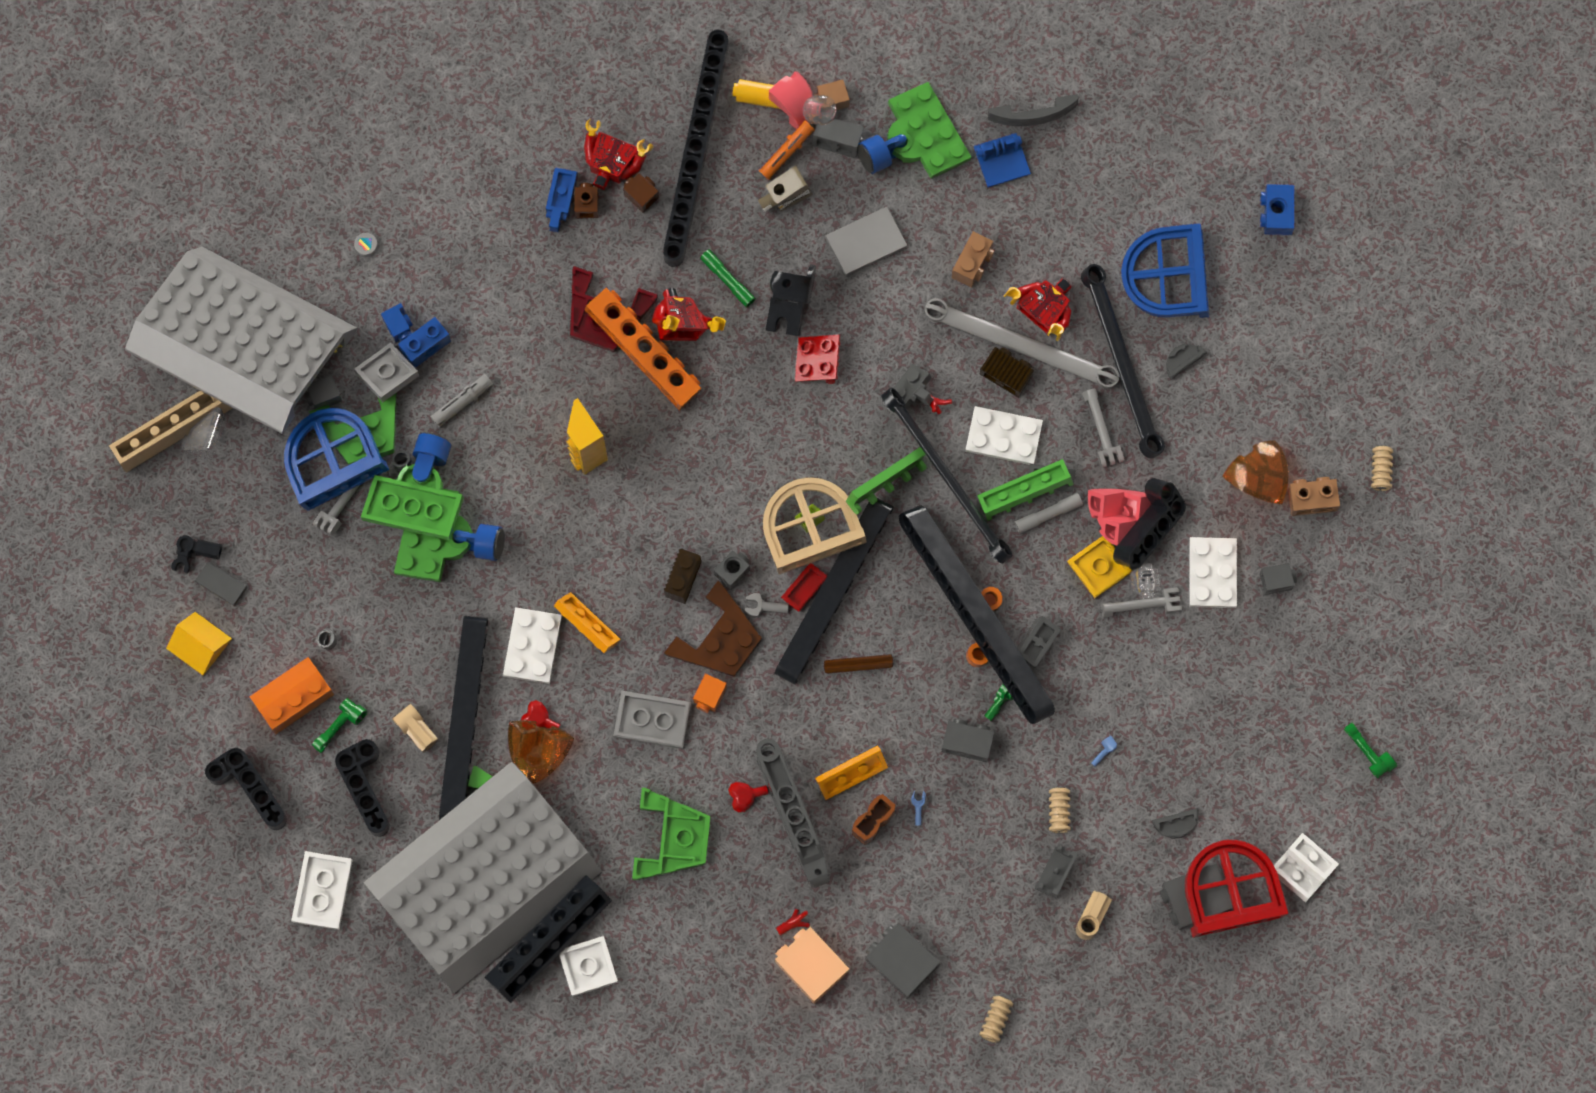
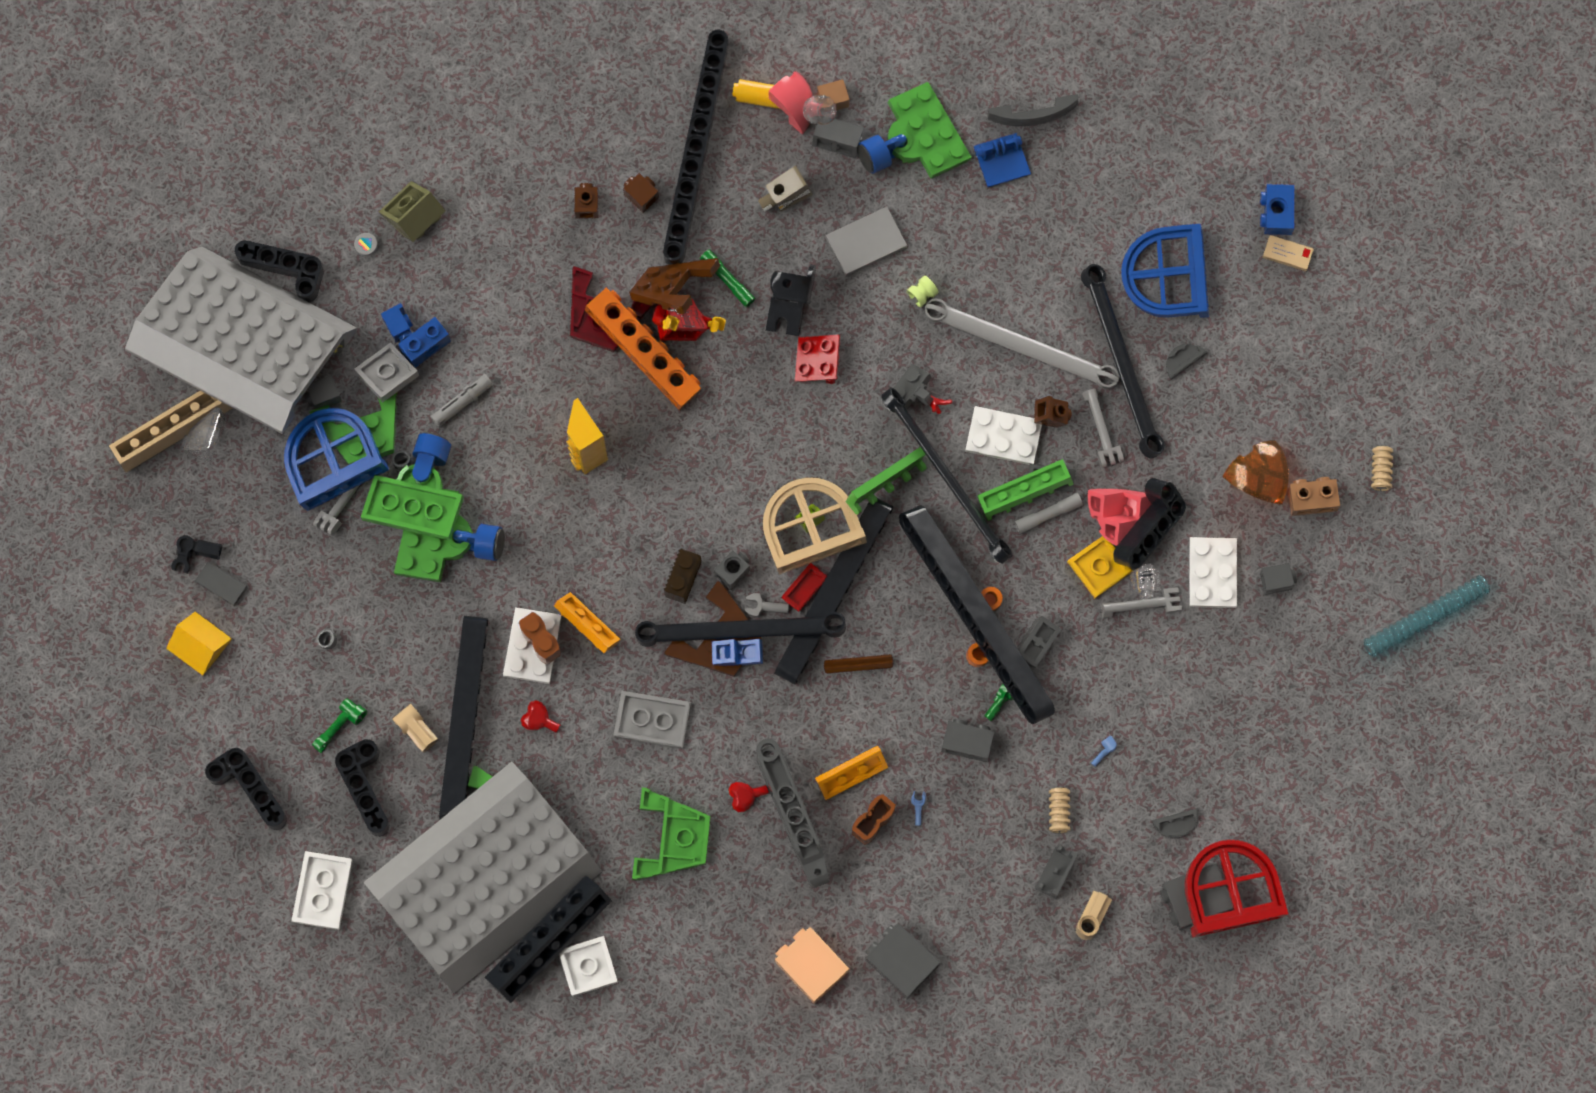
orange slope [249,657,334,735] -> none
clear orange brick [508,720,574,784] -> none
blue hinge [546,167,578,232] -> none
red torso [584,118,653,190] -> none
orange brick [693,673,727,713] -> none
orange pin [758,120,815,180] -> none
red bar [776,909,810,936] -> none
medium nougat brick [951,231,995,288] -> none
tan piece [979,996,1013,1043] -> none
dark brown brick [980,347,1034,398] -> none
torso [1004,279,1072,341] -> none
white slope [1274,833,1339,902] -> none
green brick [1344,722,1398,779] -> none
none -> black beam [234,240,324,303]
none -> olive slope [379,181,445,242]
none -> dark orange brick [519,612,561,665]
none -> reddish brown wing [629,258,720,314]
none -> black piece [635,612,846,647]
none -> slope [712,639,763,666]
none -> yellowish green wheel [907,276,939,308]
none -> reddish brown brick [1034,396,1072,427]
none -> tan tile [1263,235,1313,271]
none -> clear light blue piece [1364,575,1490,658]

